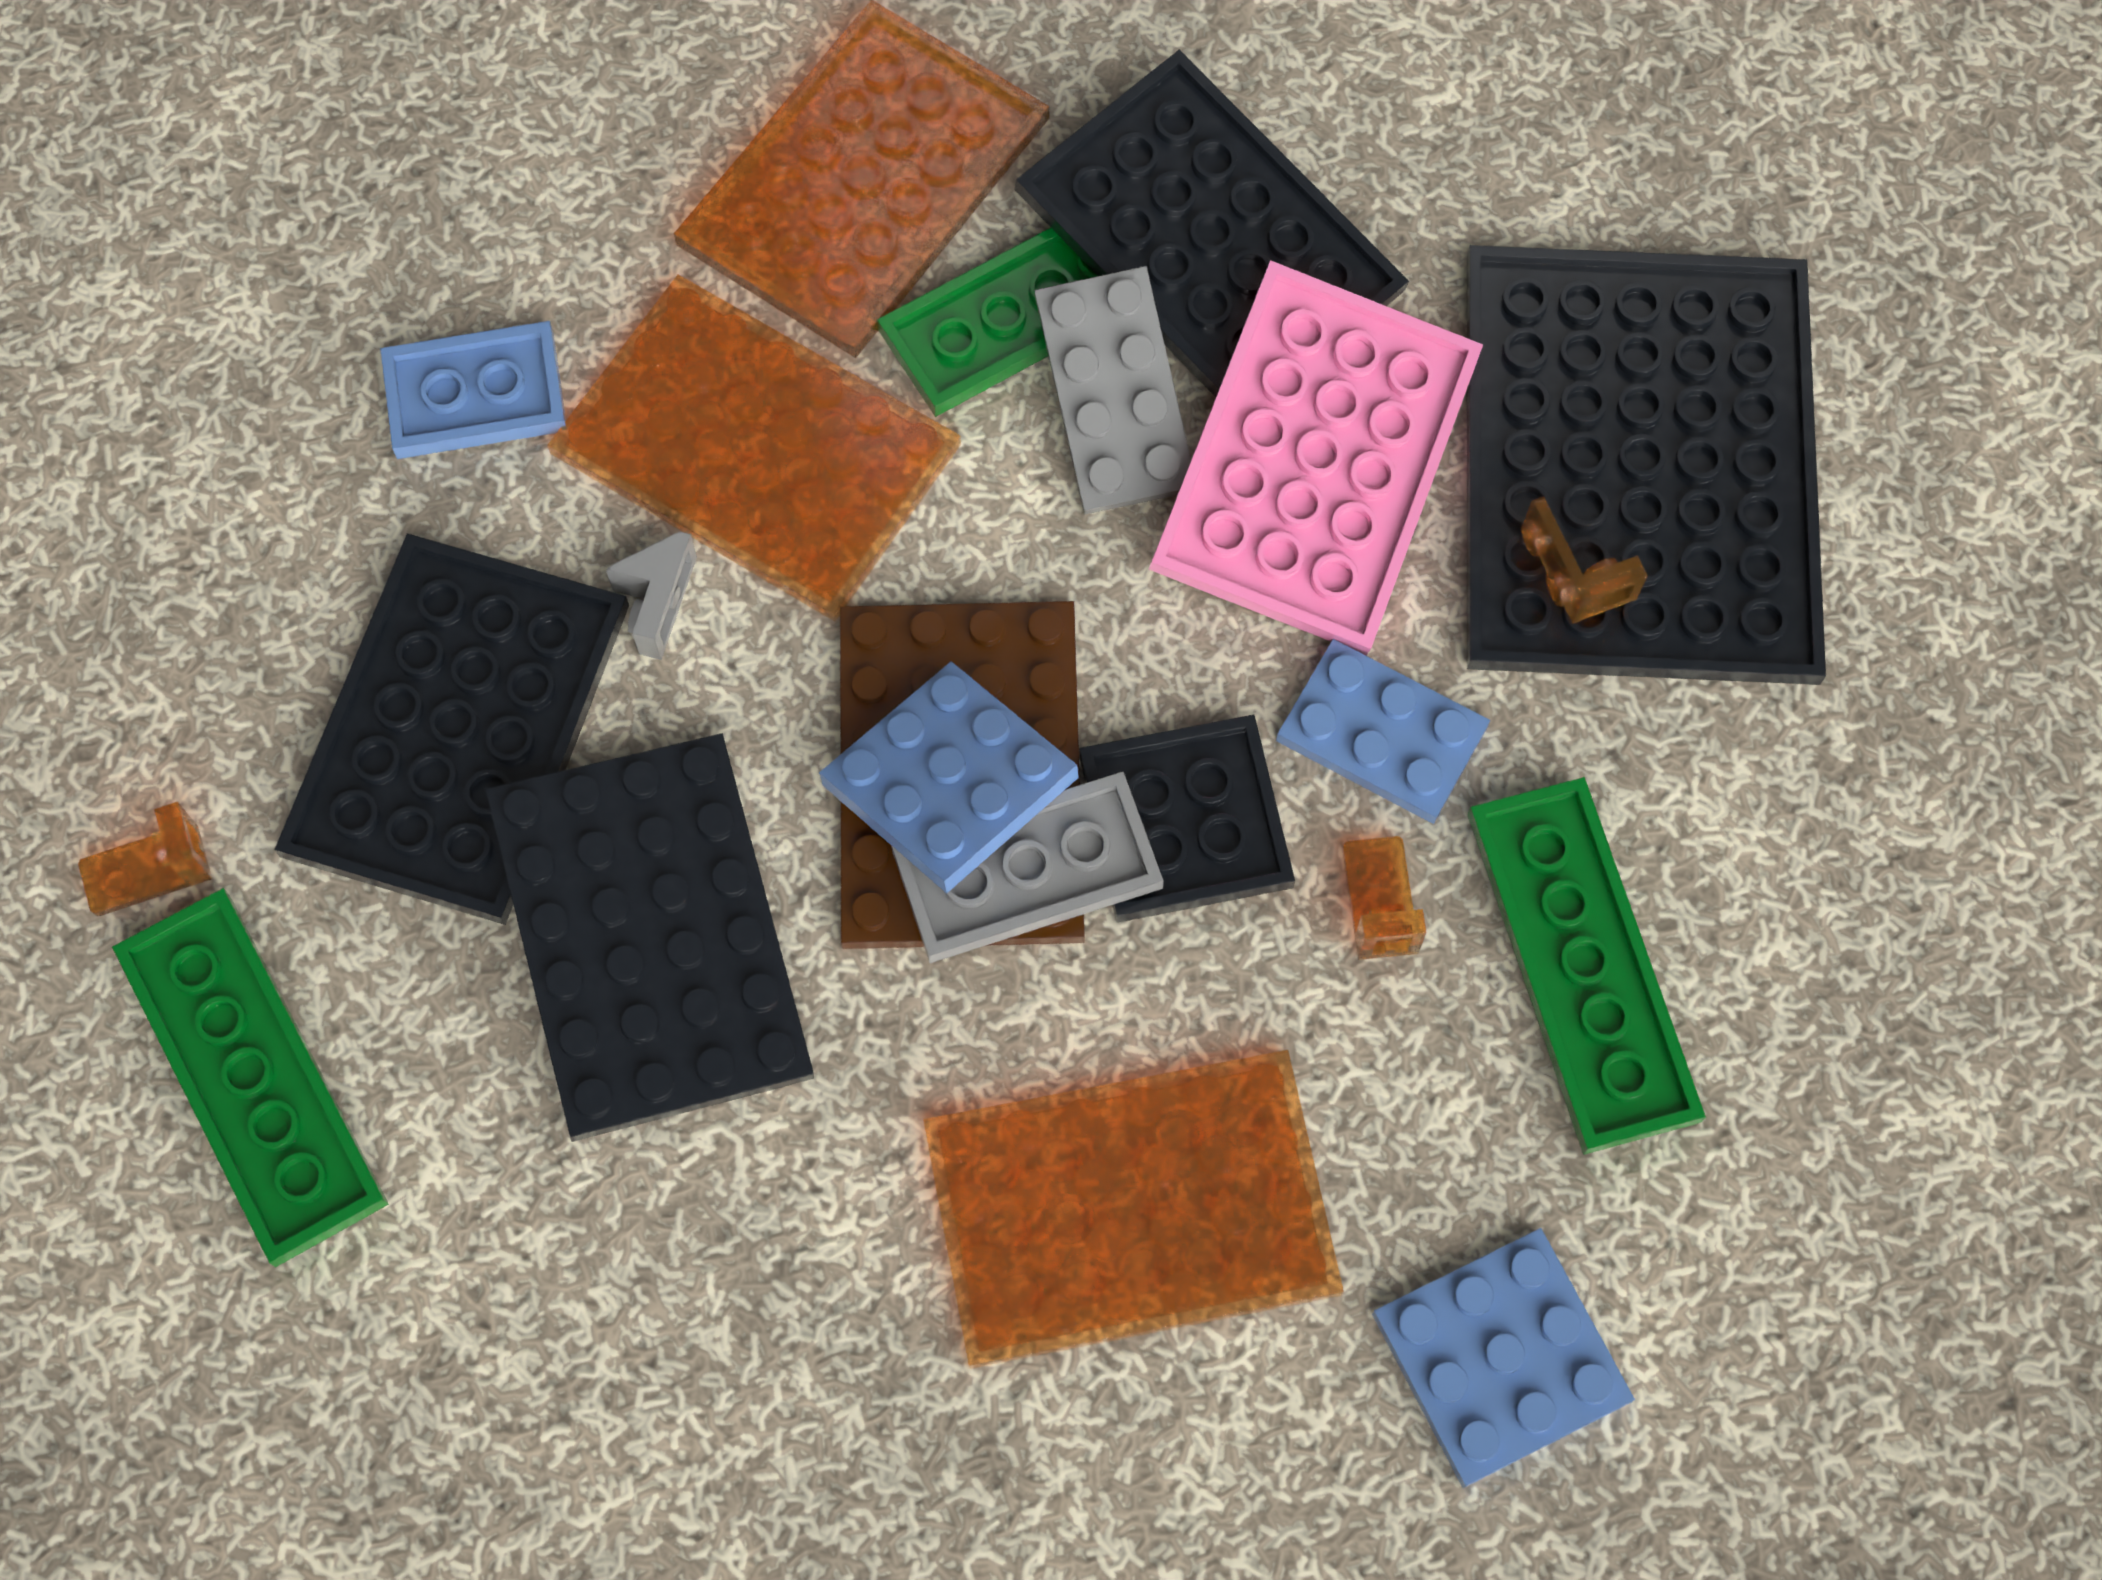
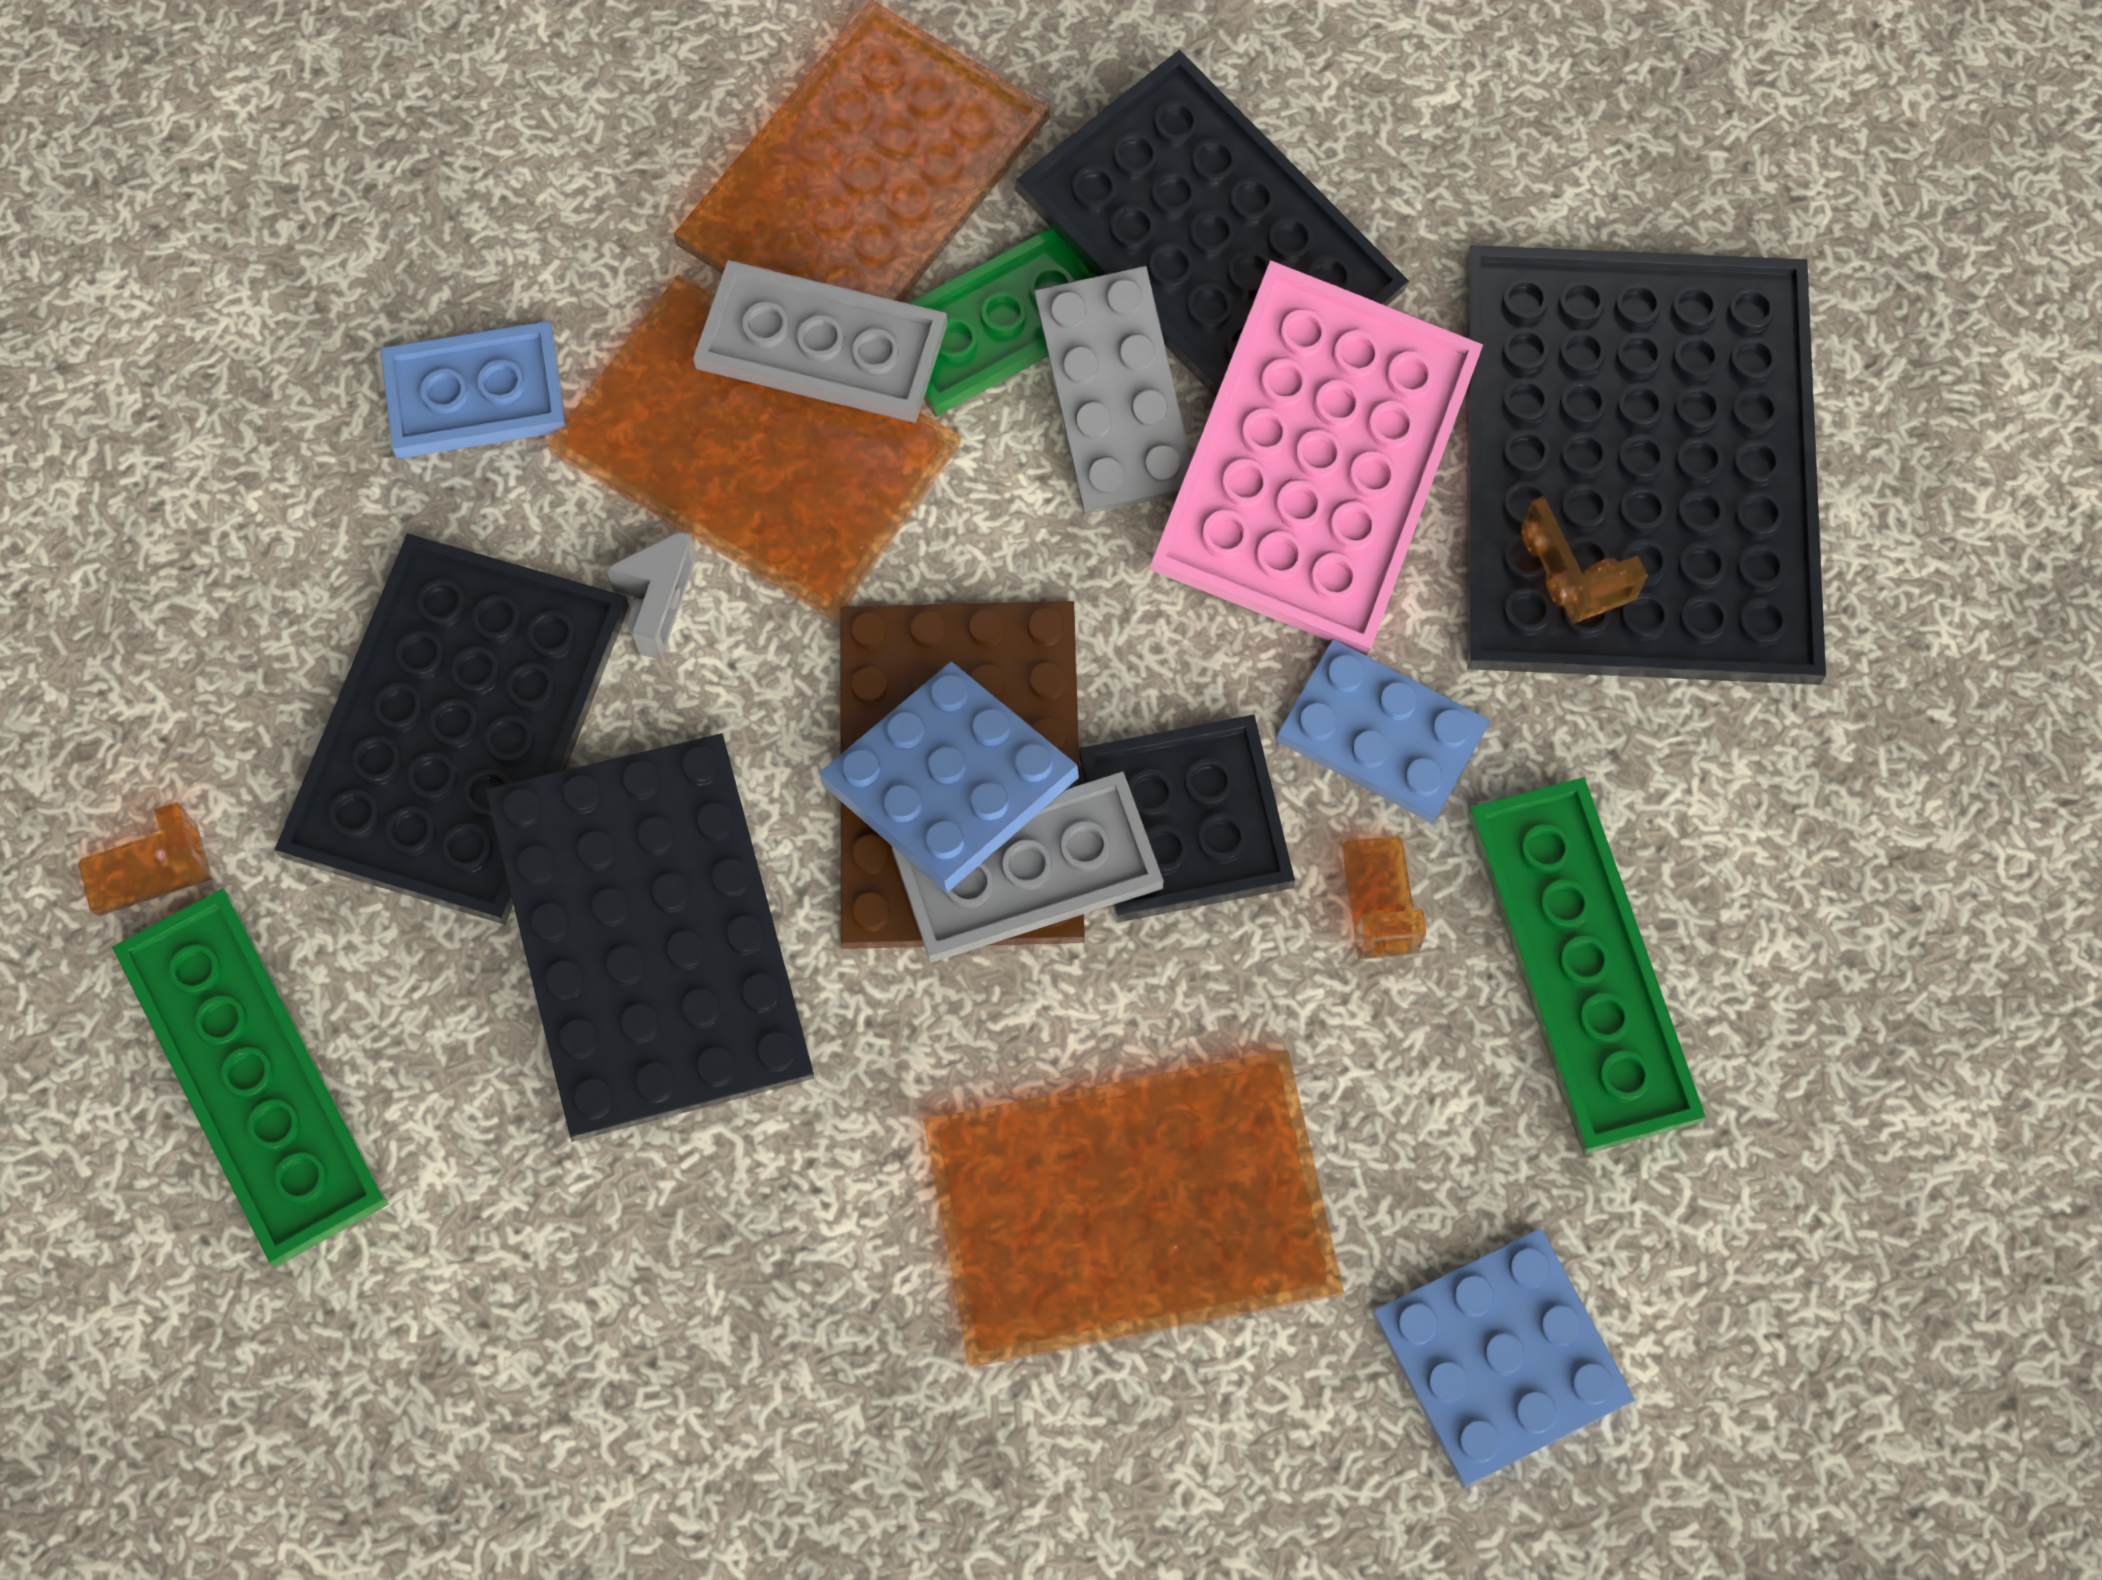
none -> light grey plate [693,260,947,423]

